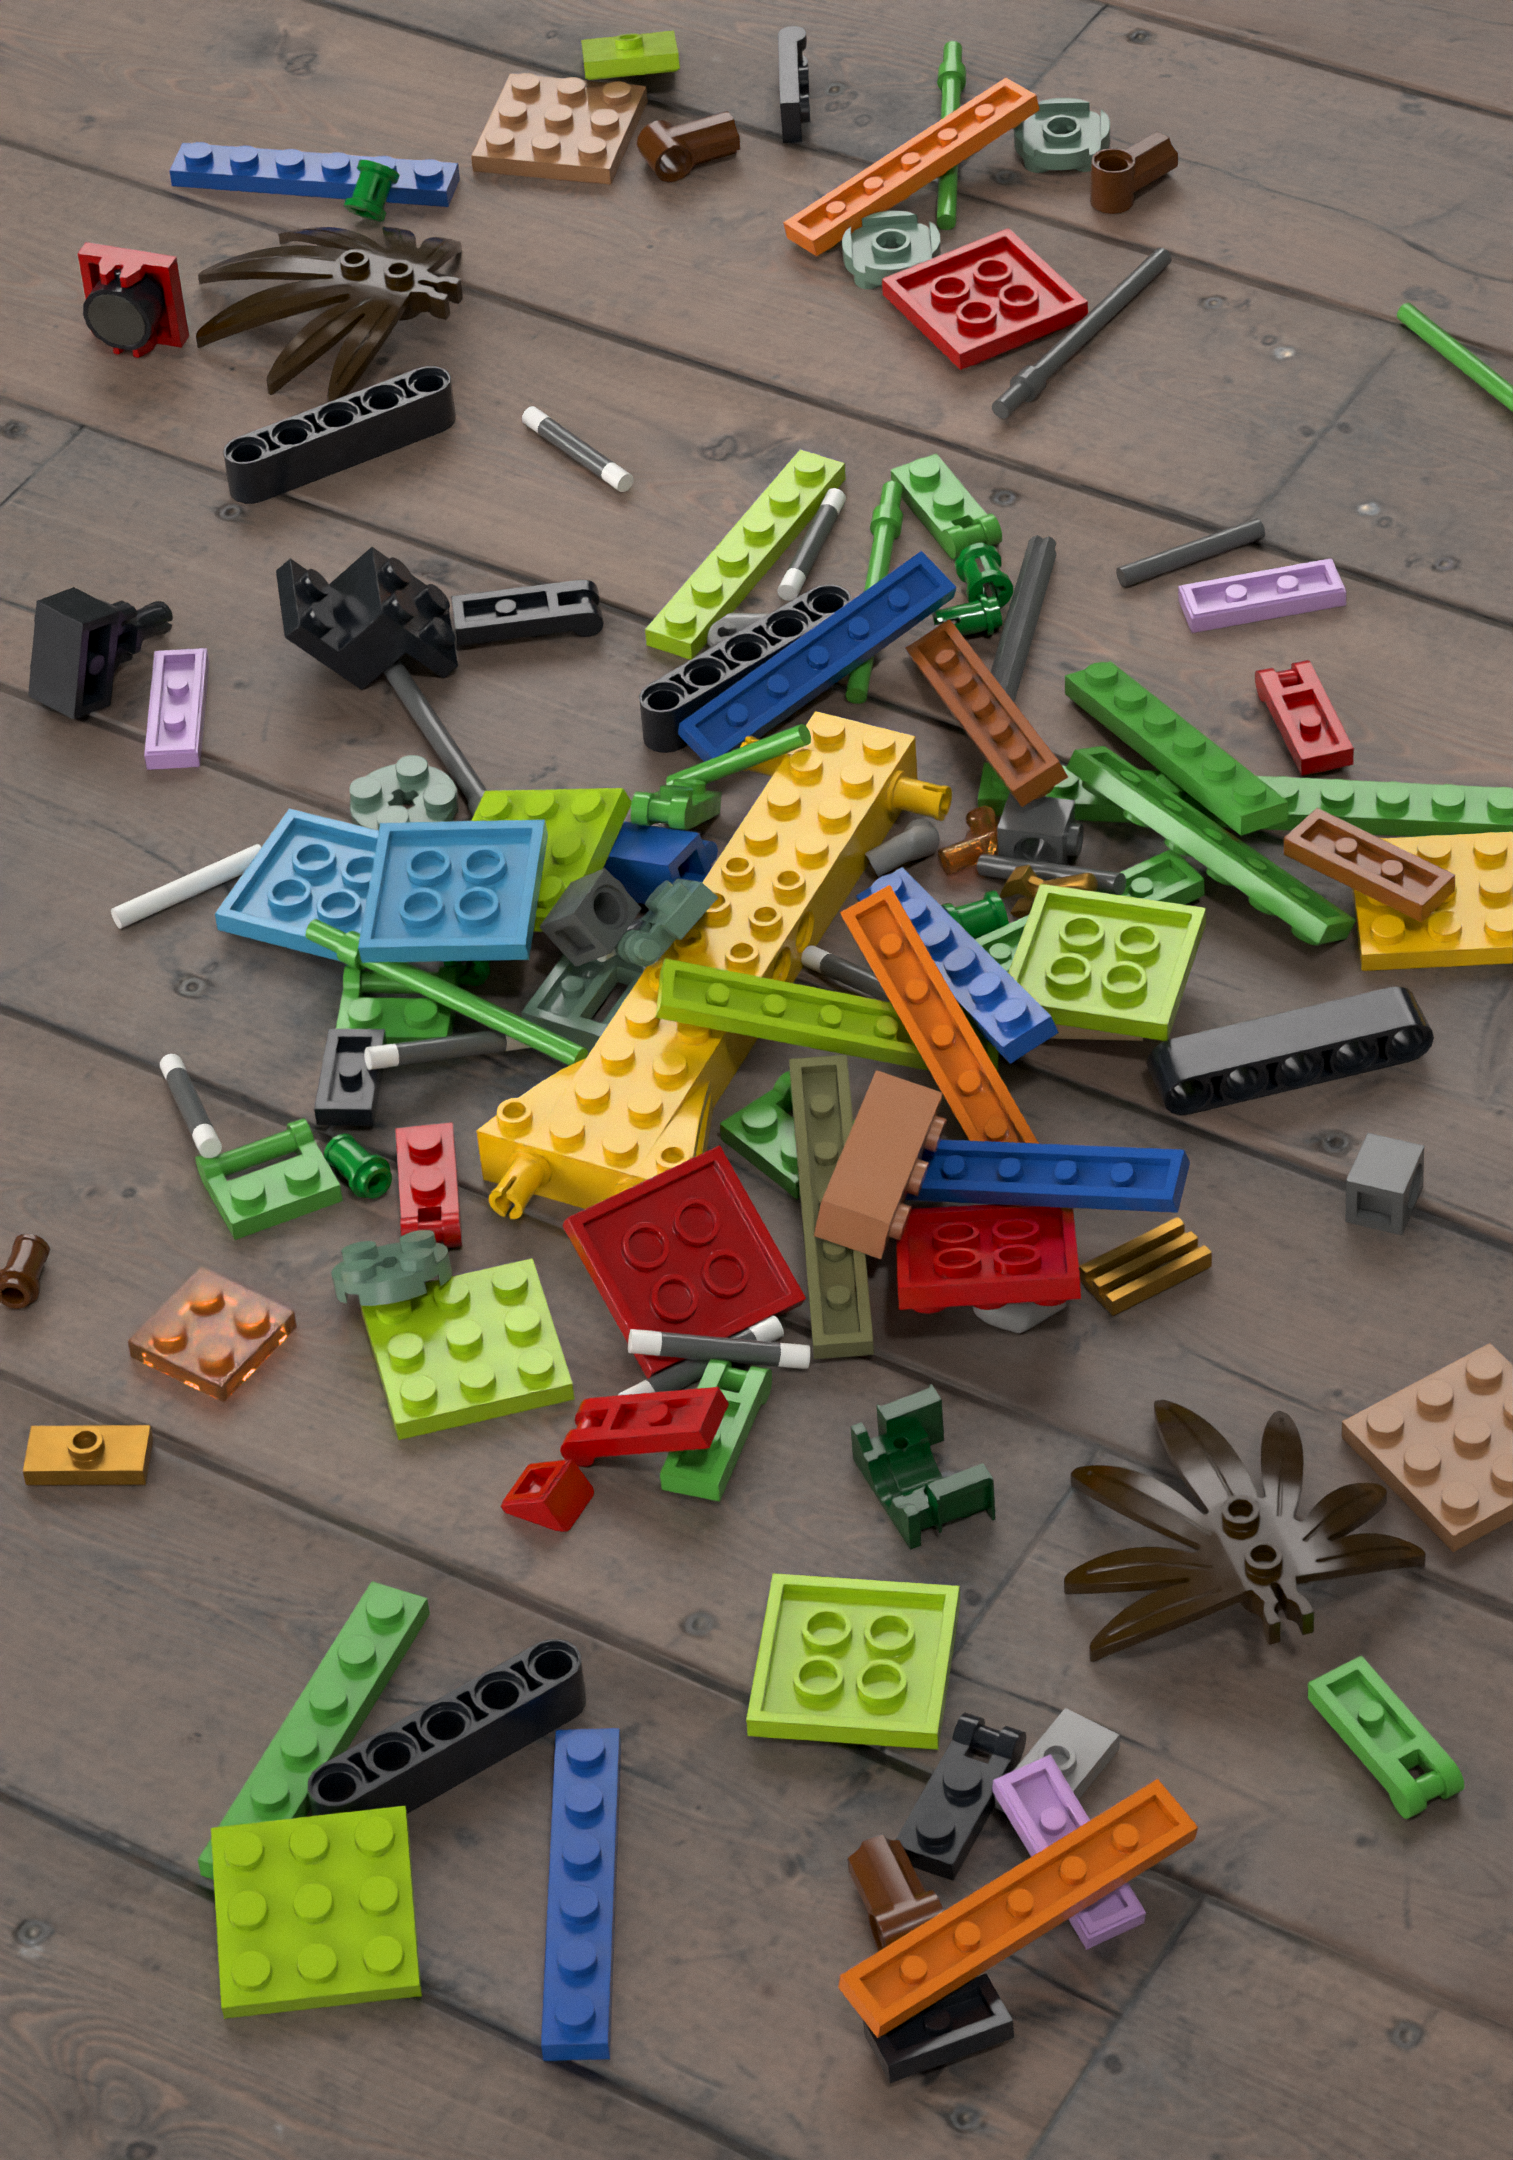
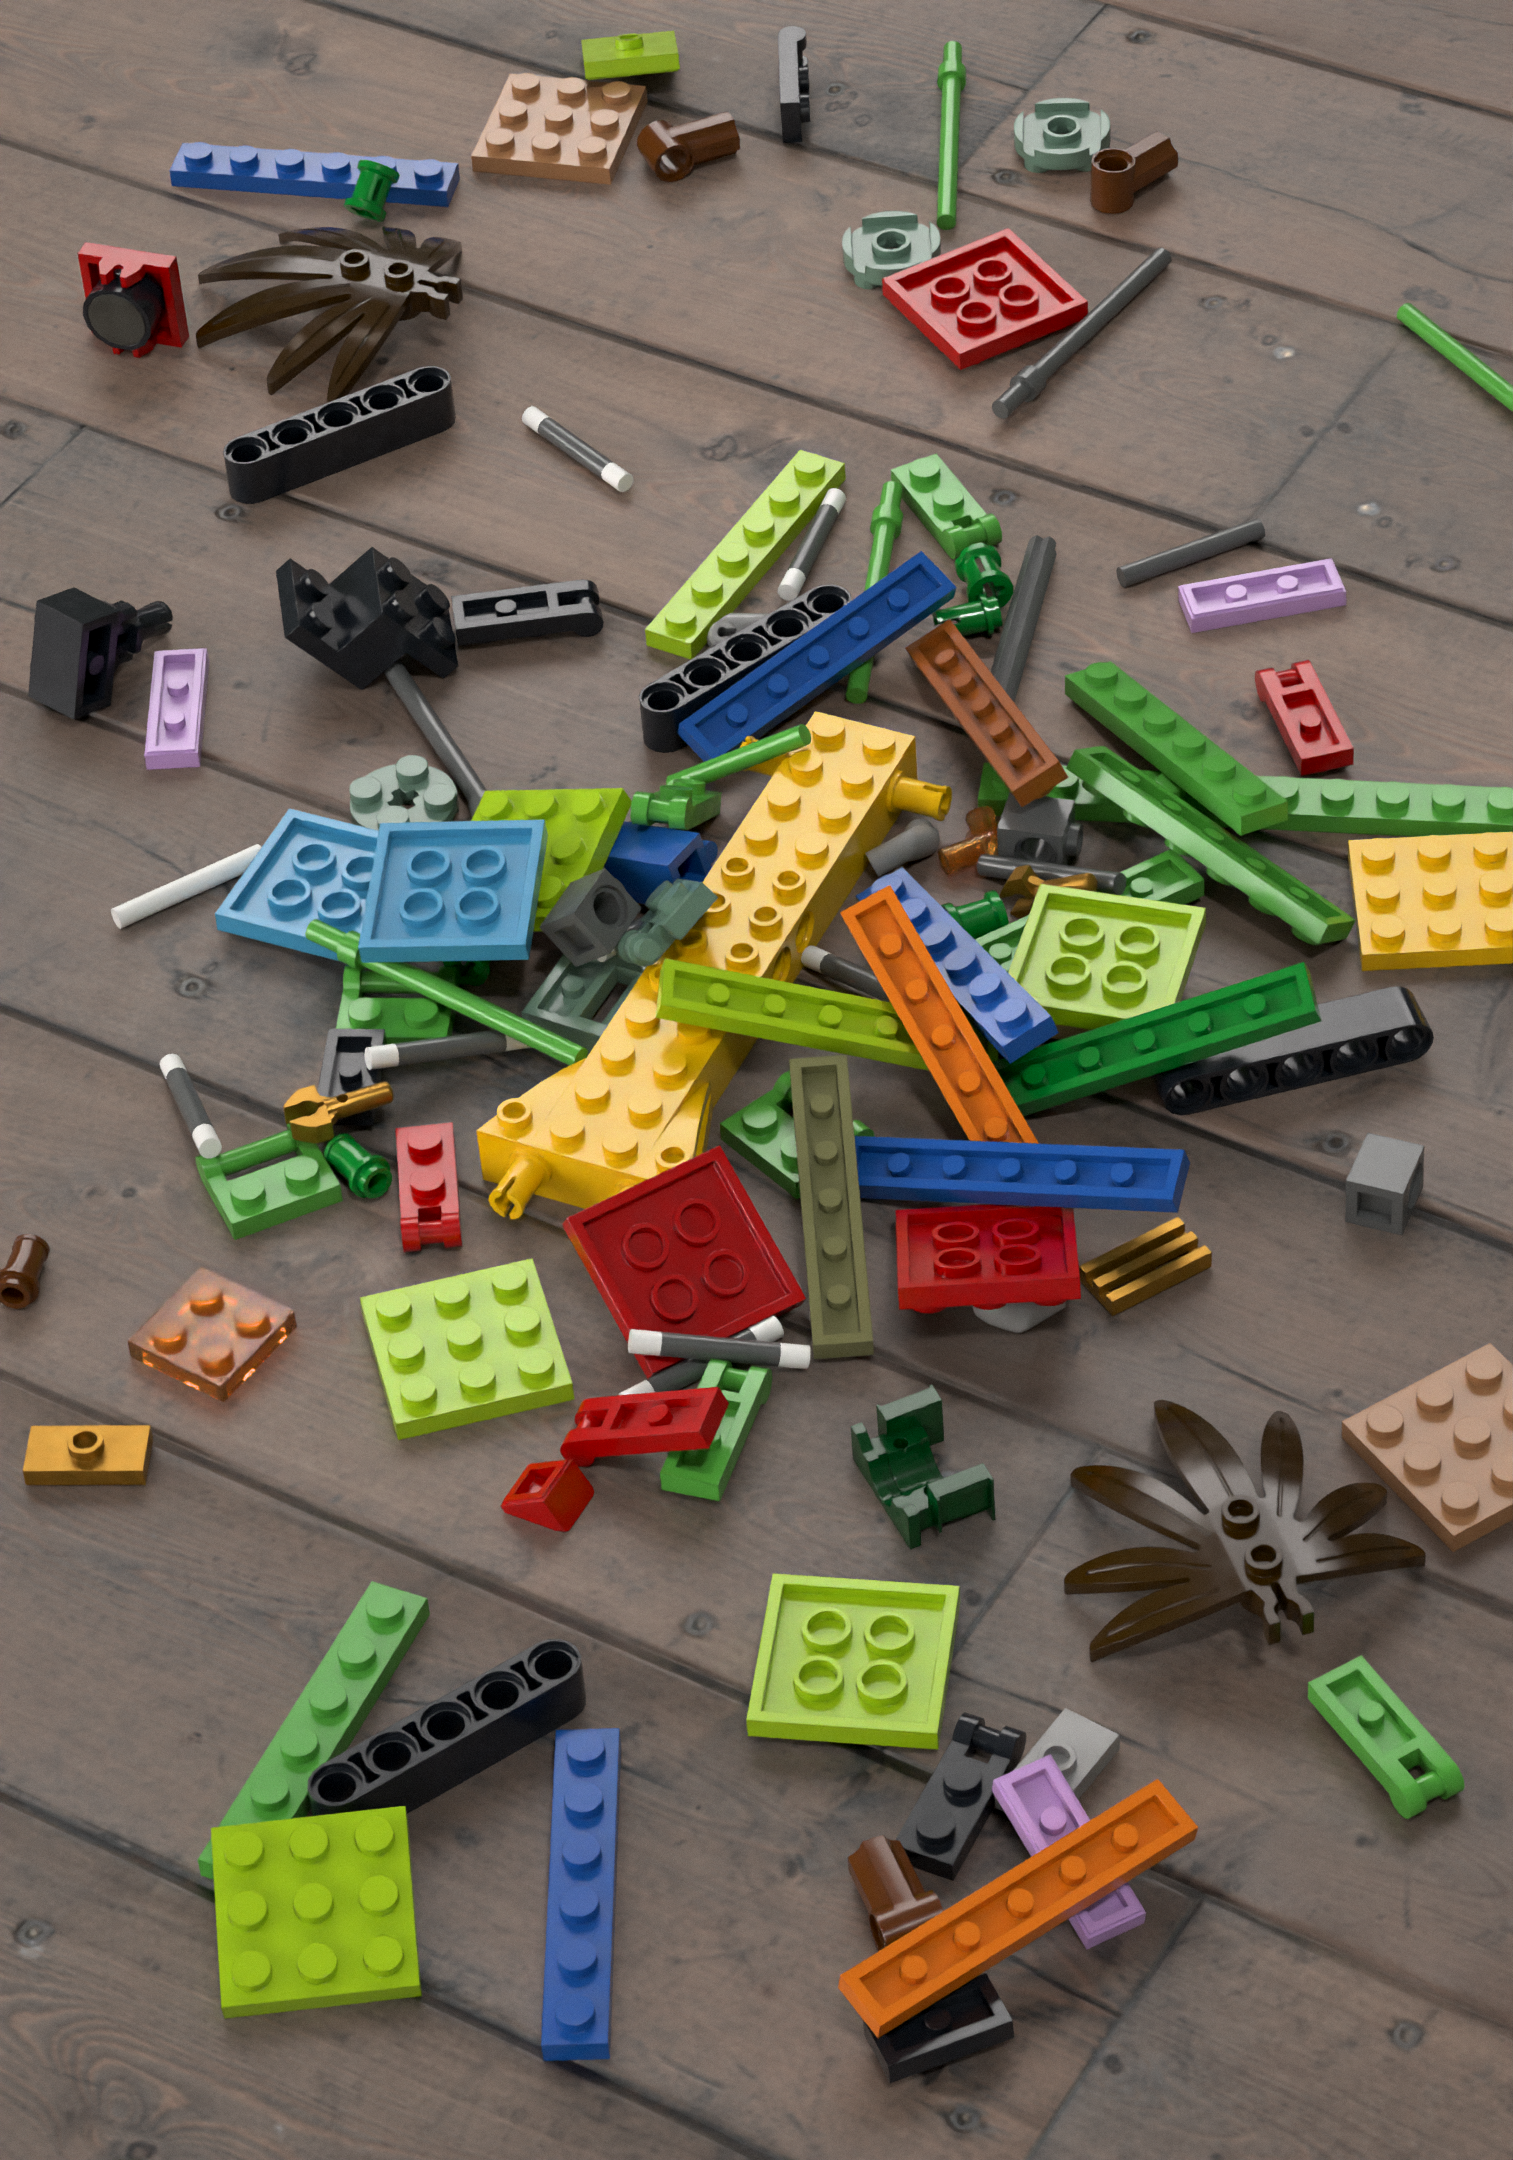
sand green plate [331,1230,453,1306] -> none
orange plate [783,78,1040,256] -> none
nougat brick [814,1070,947,1259] -> none
dark orange plate [1284,808,1455,922] -> none
none -> pearl gold bar [283,1081,394,1143]
none -> green plate [992,962,1322,1116]

